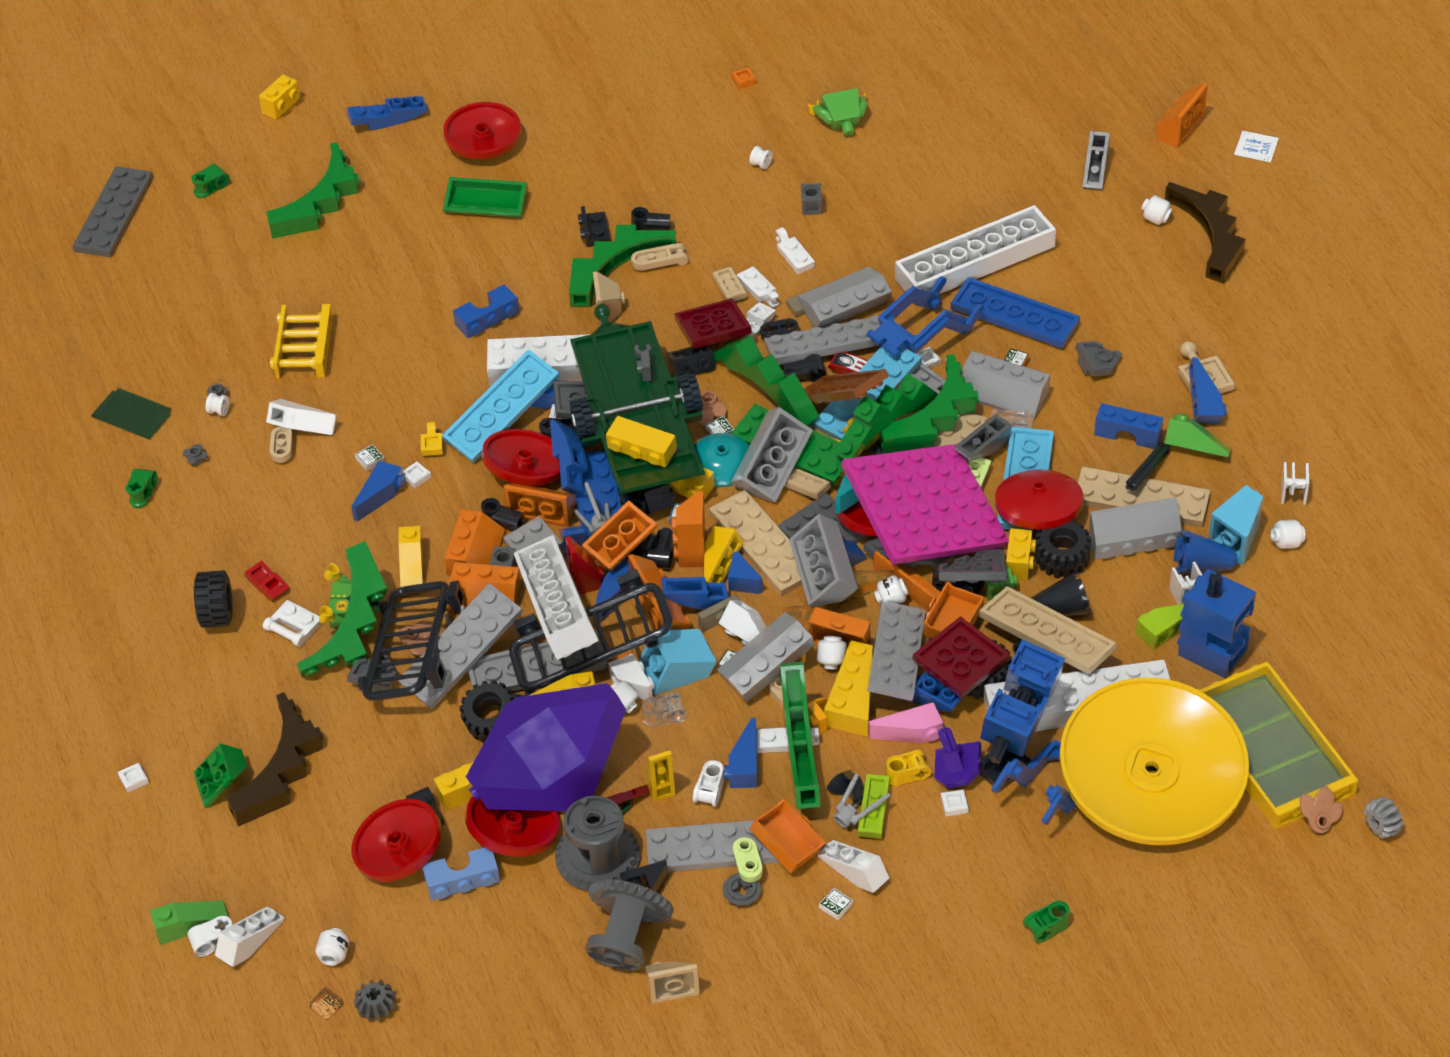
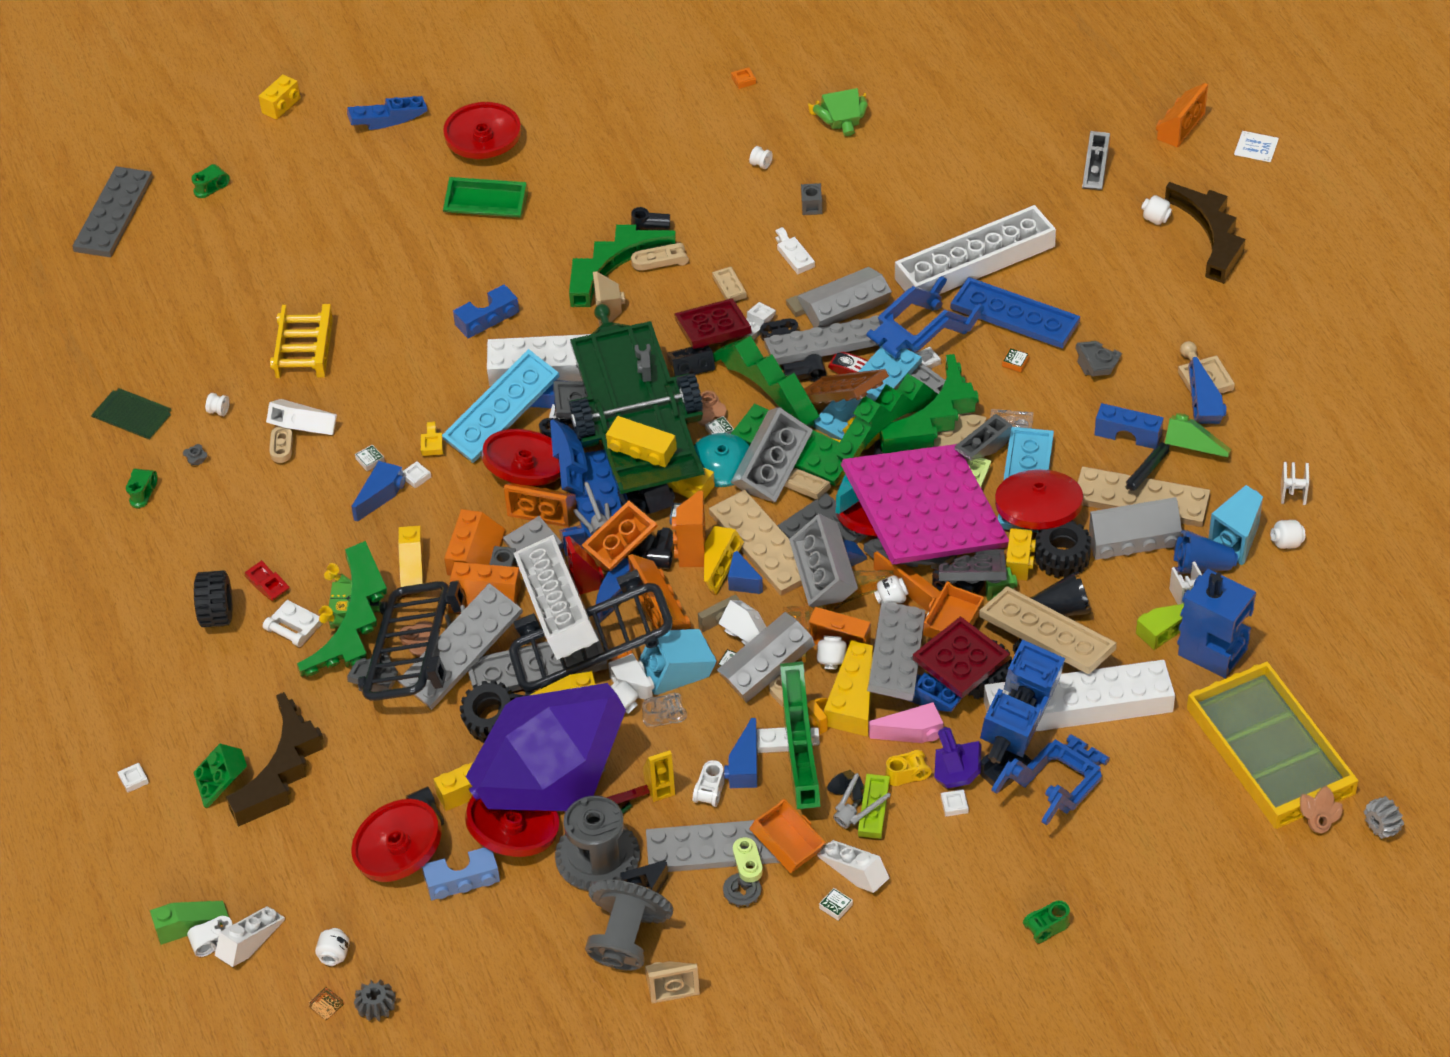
dark grey plate [207,384,227,397] -> none
green arch [266,142,361,239] -> none
black piece [481,498,525,530] -> none
black bracket [578,206,610,247] -> none
blue slope [661,577,729,610] -> none
white plate [736,267,779,308] -> none
light grey slope [961,351,1050,420] -> none
yellow dish [1059,677,1249,845] -> none

